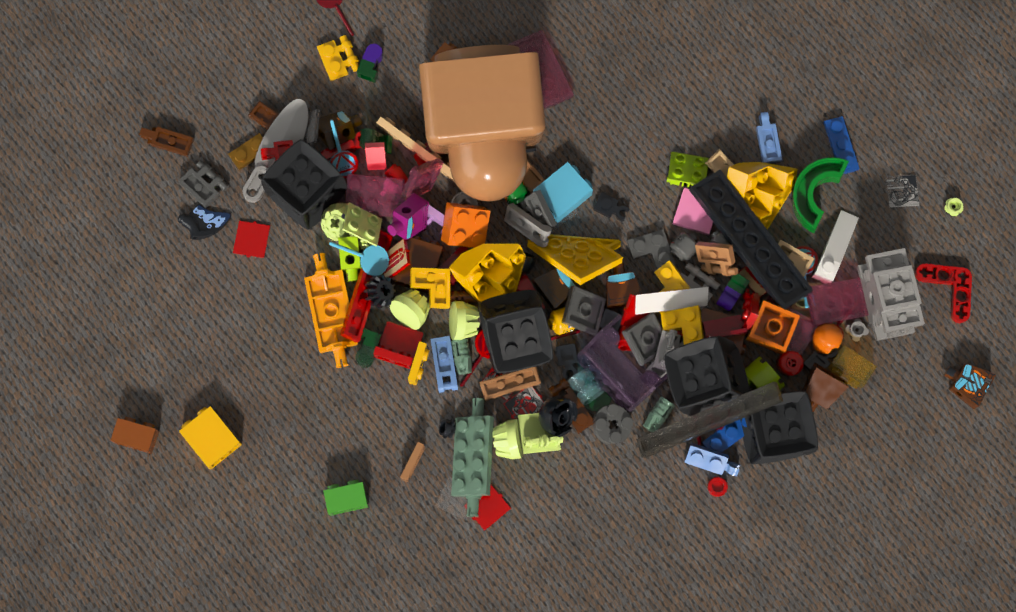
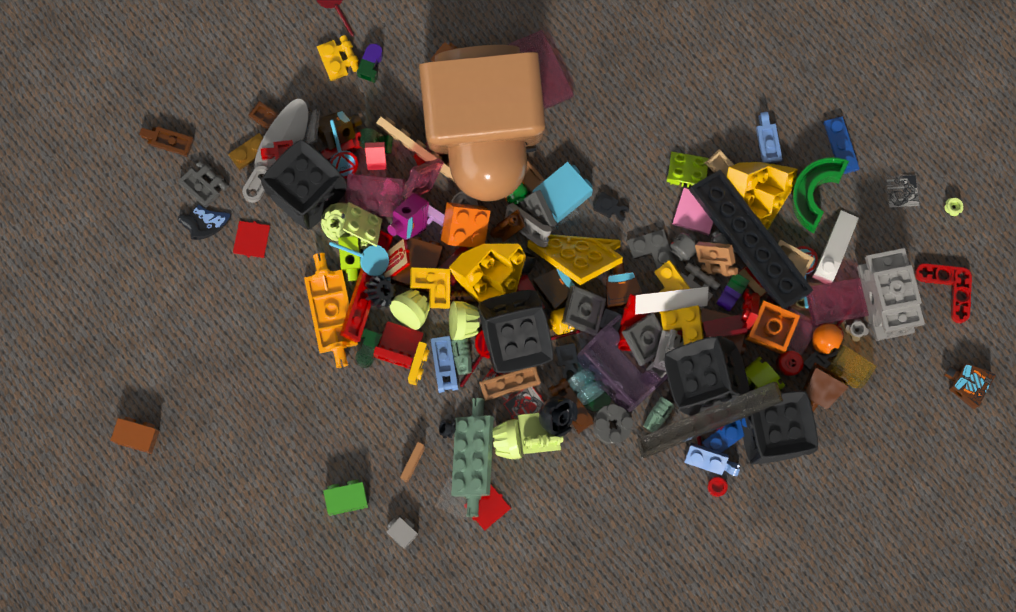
yellow brick [179,406,242,470] -> none
red cone [384,164,412,190] -> none
none -> light grey brick [386,517,418,550]
none -> reddish brown hinge [490,209,525,242]

